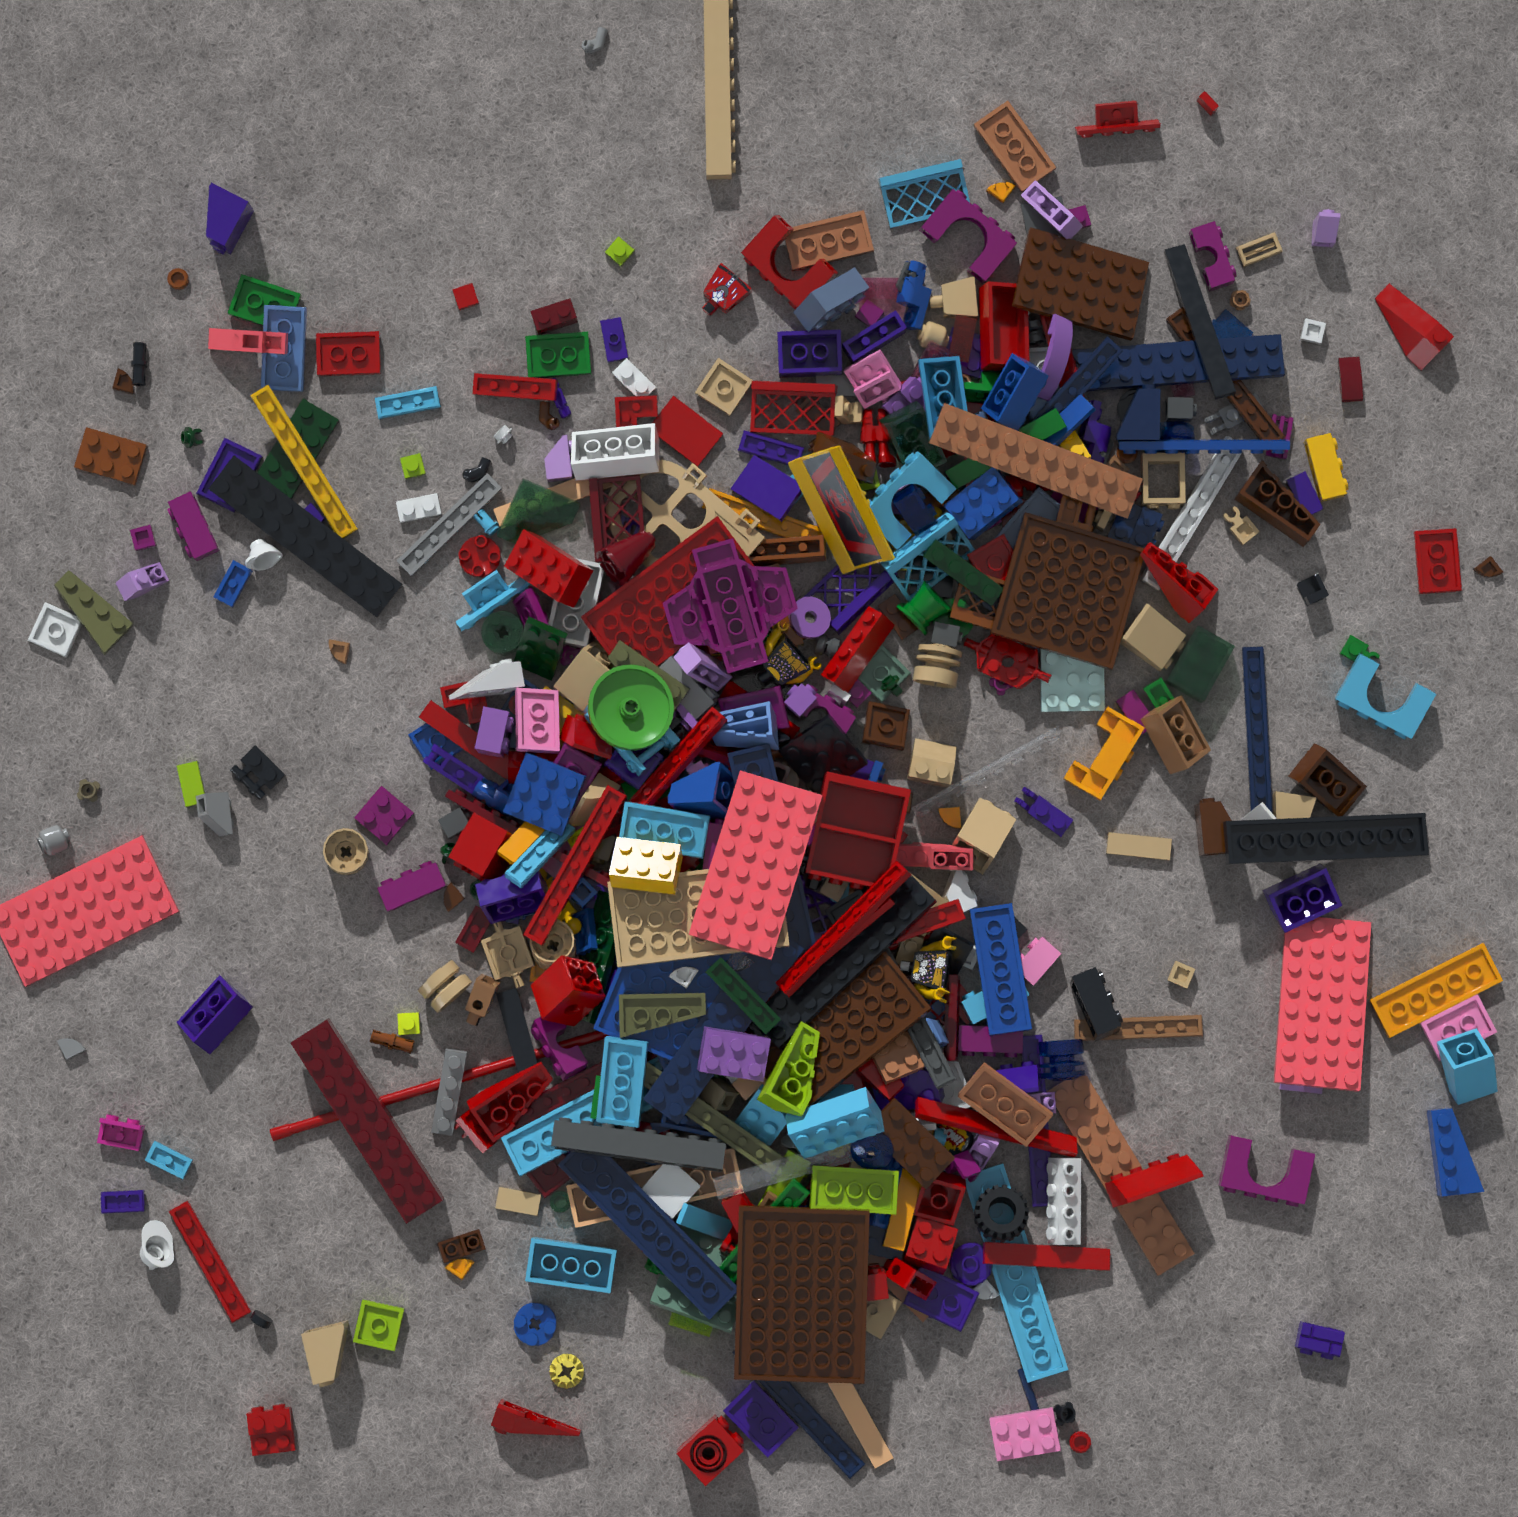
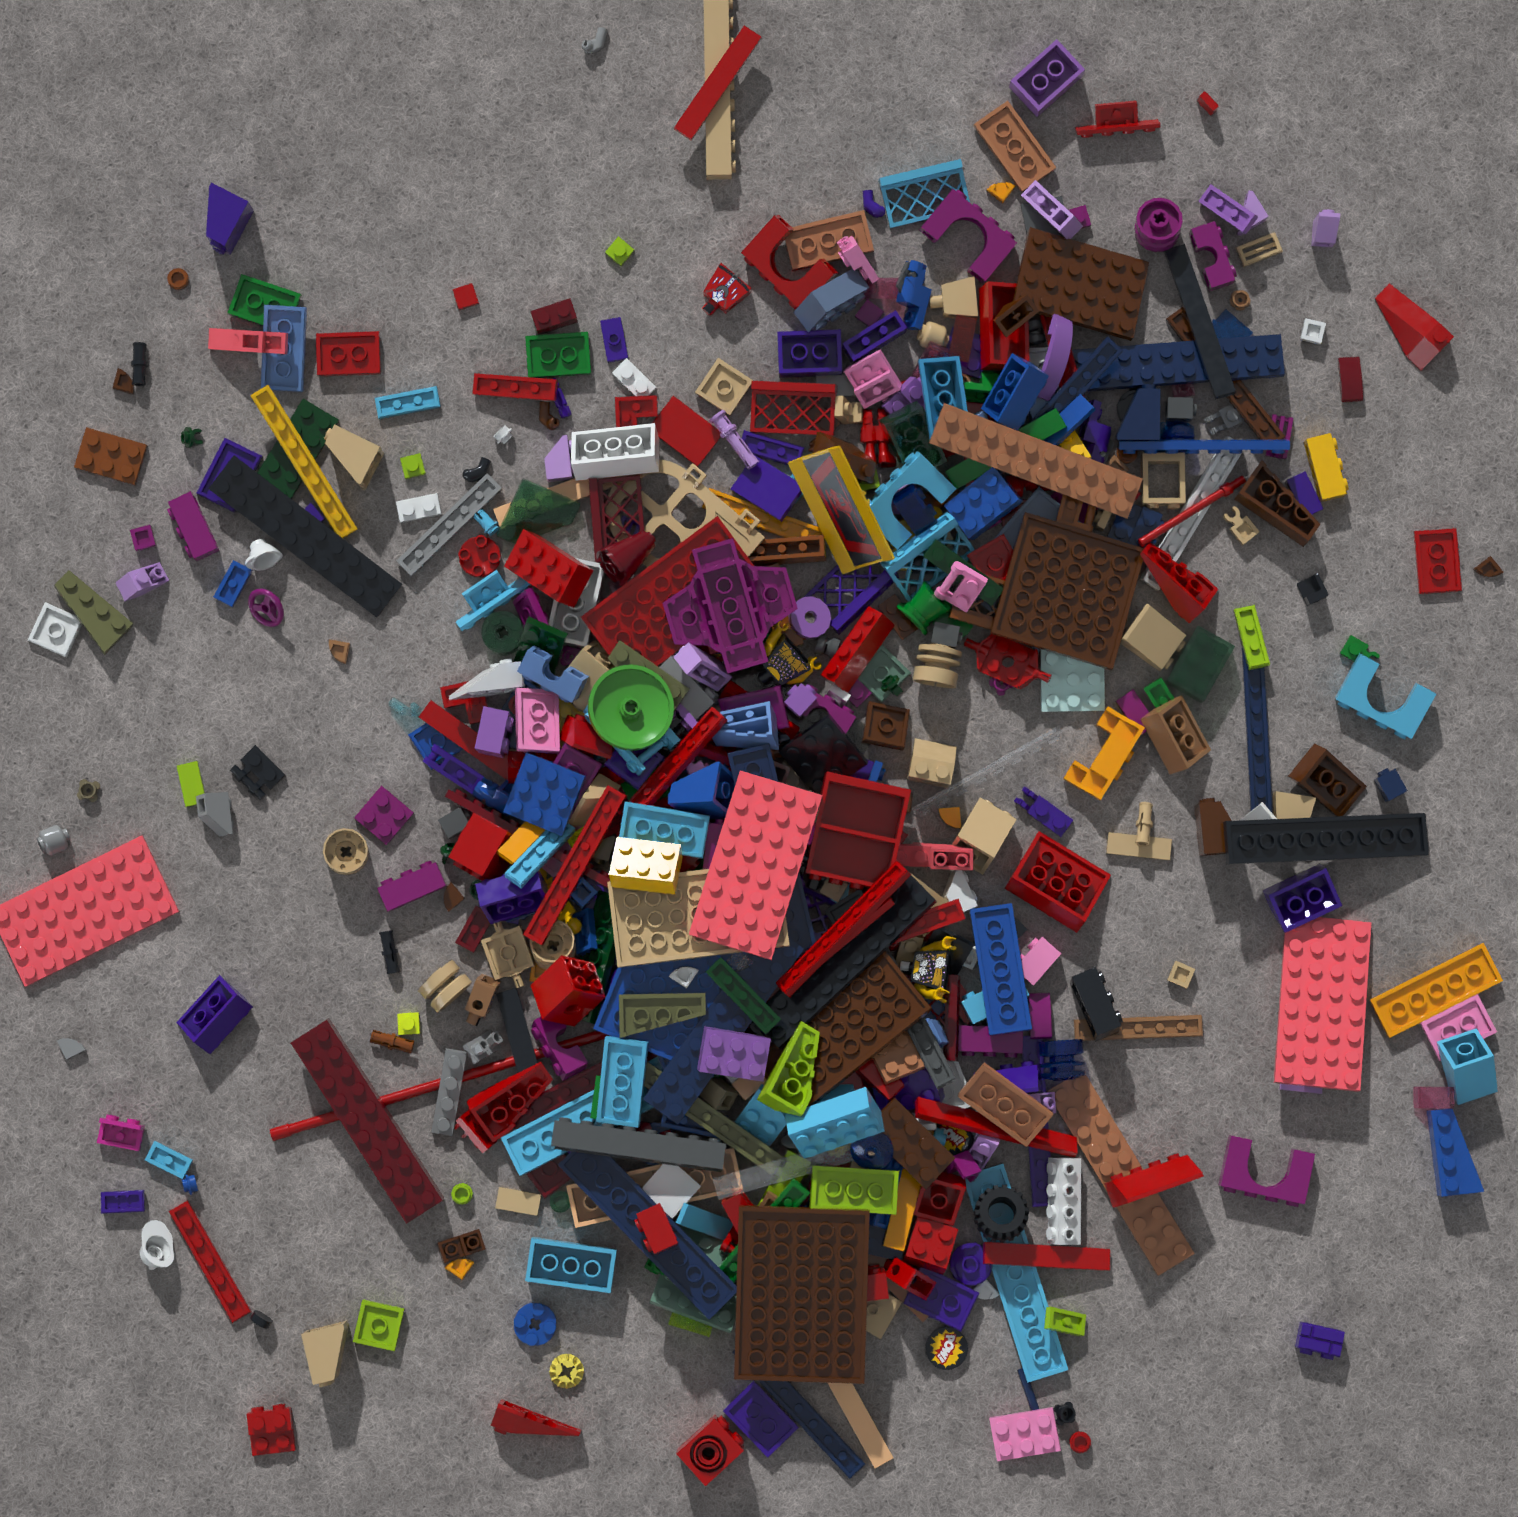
none -> blue plate [182,1174,198,1195]
none -> magenta piece [248,589,284,627]
none -> tan slope [324,424,384,490]
none -> black pin [379,930,401,974]
none -> clear light blue arm [388,698,421,717]
none -> lime plate [451,1183,473,1205]
none -> light grey hips [462,1030,503,1064]
none -> medium blue arch [517,645,589,703]
none -> red brick [634,1203,679,1255]
none -> red tile [674,25,762,141]
none -> lavender pin [709,410,759,470]
none -> bright pink plate [837,236,879,284]
none -> dark purple arm [863,190,885,218]
none -> tile [925,1327,968,1370]
none -> bright pink plate [934,561,988,613]
none -> reddish brown slope [993,294,1039,337]
none -> red slope [1004,831,1111,933]
none -> medium lavender brick [1009,39,1085,117]
none -> magenta slope [1028,993,1052,1039]
none -> lime plate [1044,1307,1086,1337]
none -> magenta wheel [1134,198,1183,252]
none -> tan pin [1136,802,1153,846]
none -> red bar [1138,475,1246,547]
none -> medium lavender plate [1198,184,1258,234]
none -> lime tile [1233,605,1270,670]
none -> lavender slope [1237,190,1268,236]
none -> dark blue brick [1374,768,1408,802]
none -> clear pink tile [1413,1087,1454,1109]

